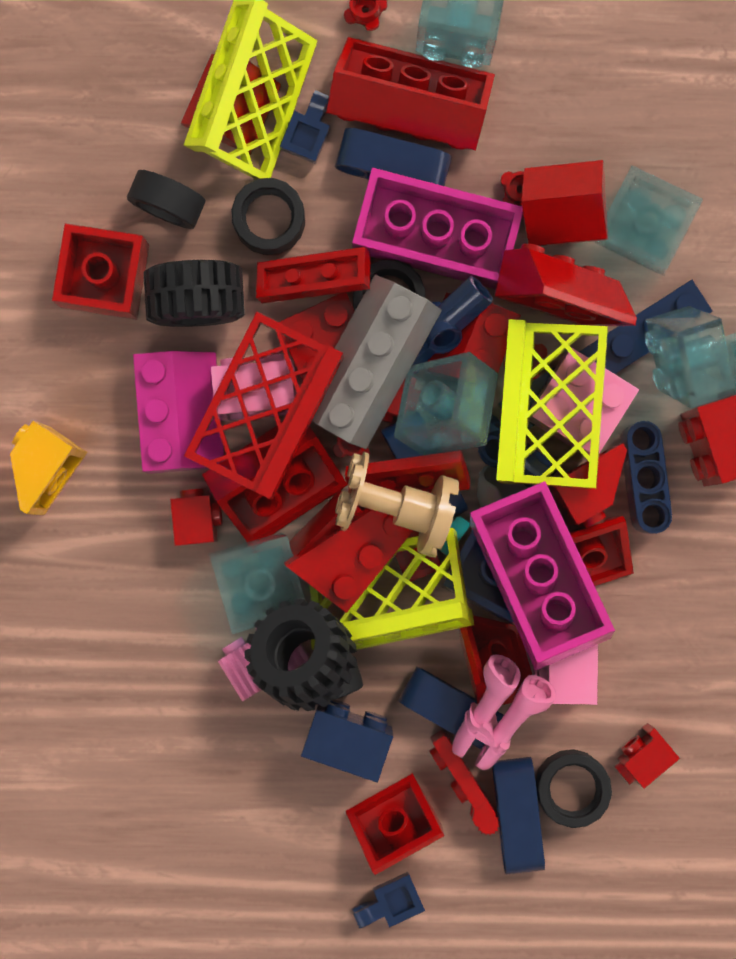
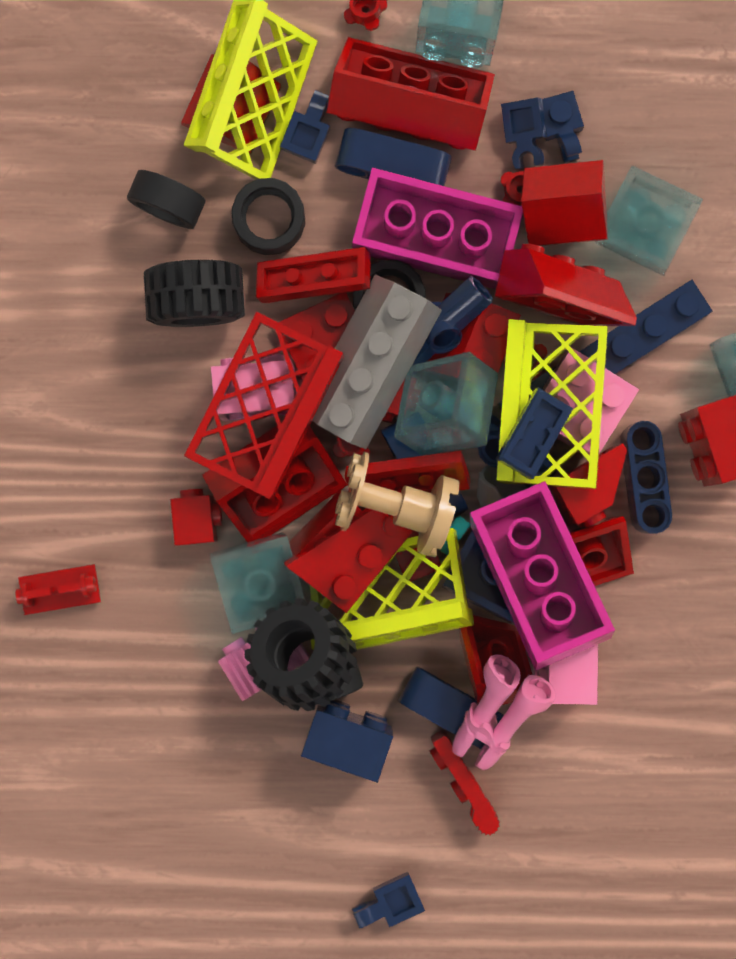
yellow slope [10,421,88,515] -> none
red brick [52,223,149,320] -> none
dark pink slope [133,351,225,474] -> none
red slope [345,773,445,875] -> none
dark blue beam [492,757,545,875] -> none
black tyre [535,749,612,828] -> none
red brick [614,723,680,789] -> none
clear light blue brick [645,306,736,409] -> none
none -> red hinge [15,564,101,615]
none -> dark blue plate [495,388,573,480]
none -> dark blue plate [501,97,547,169]
none -> dark blue plate [542,91,584,163]

